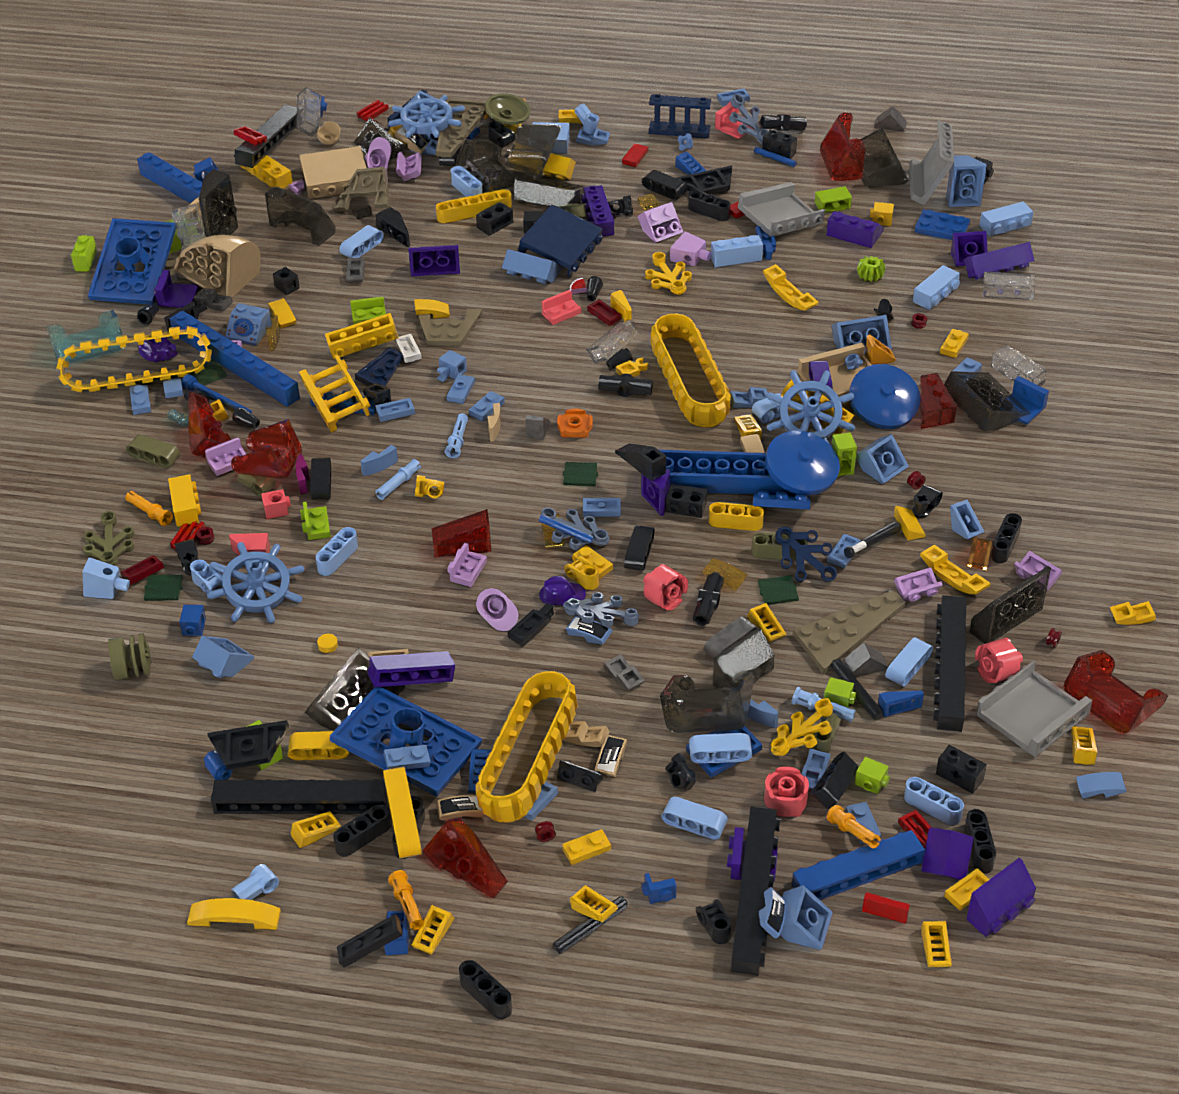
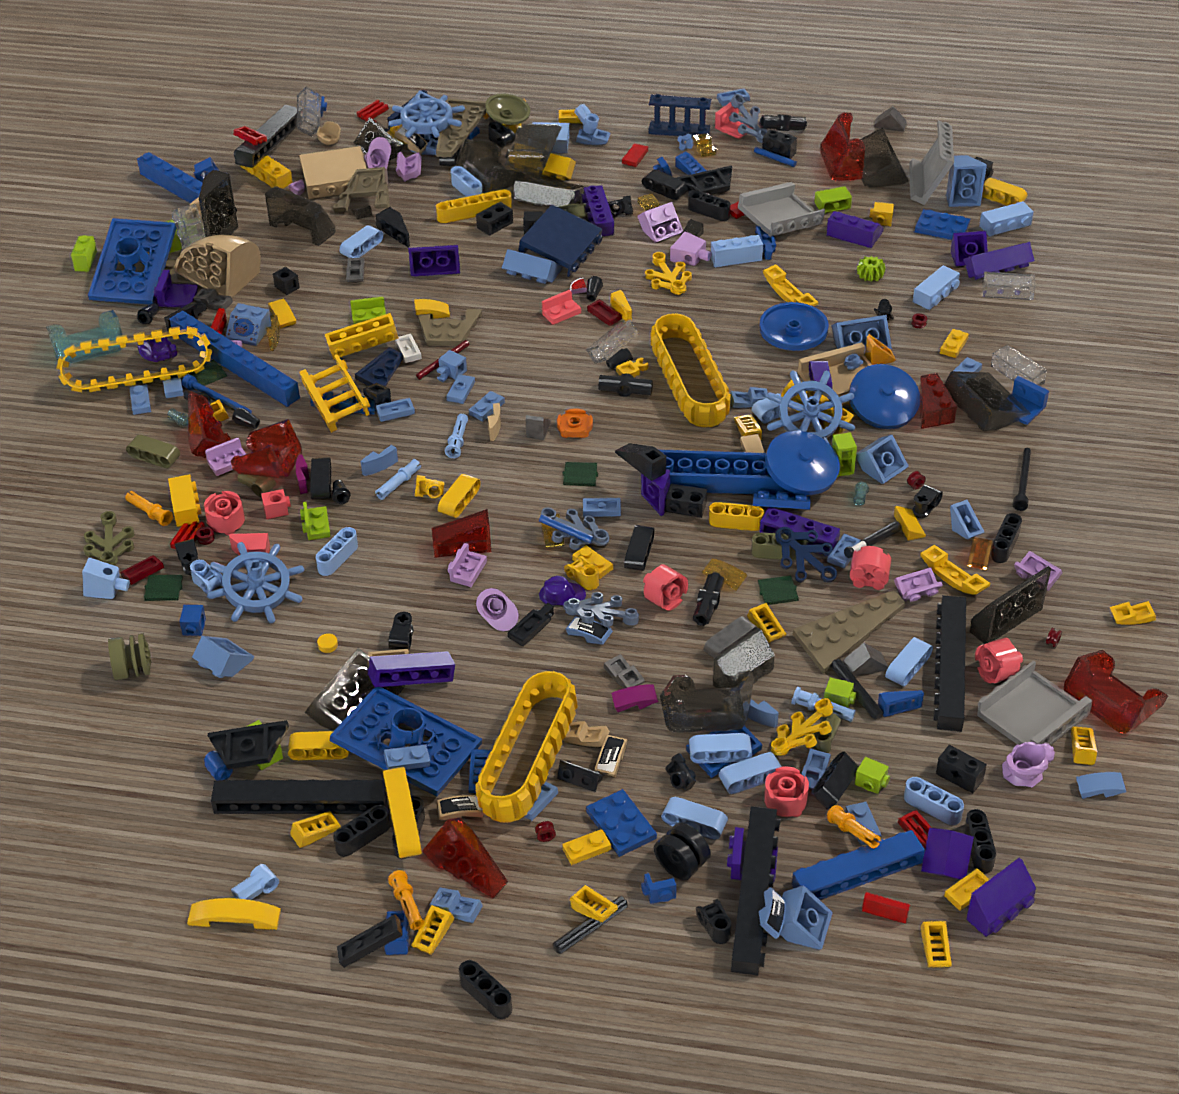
none -> coral brick [204,491,245,535]
none -> red tile [211,308,227,335]
none -> black cone [332,480,351,504]
none -> black piece [388,611,414,650]
none -> dark red bar [416,340,469,380]
none -> medium blue slope [430,888,483,923]
none -> yellow beam [438,474,481,518]
none -> blue plate [586,789,657,857]
none -> magenta slope [611,684,659,713]
none -> blue tile [653,157,673,176]
none -> black wheel [654,822,711,881]
none -> clear smoke slope [681,219,704,237]
none -> clear yellow slope [693,133,716,157]
none -> light blue beam [718,752,782,794]
none -> blue dish [759,302,829,351]
none -> dark purple brick [760,507,840,556]
none -> coral brick [850,546,891,590]
none -> clear light blue pin [853,482,869,506]
none -> yellow beam [982,178,1027,206]
none -> lavender piece [1002,742,1055,787]
none -> black piece [1013,447,1031,511]

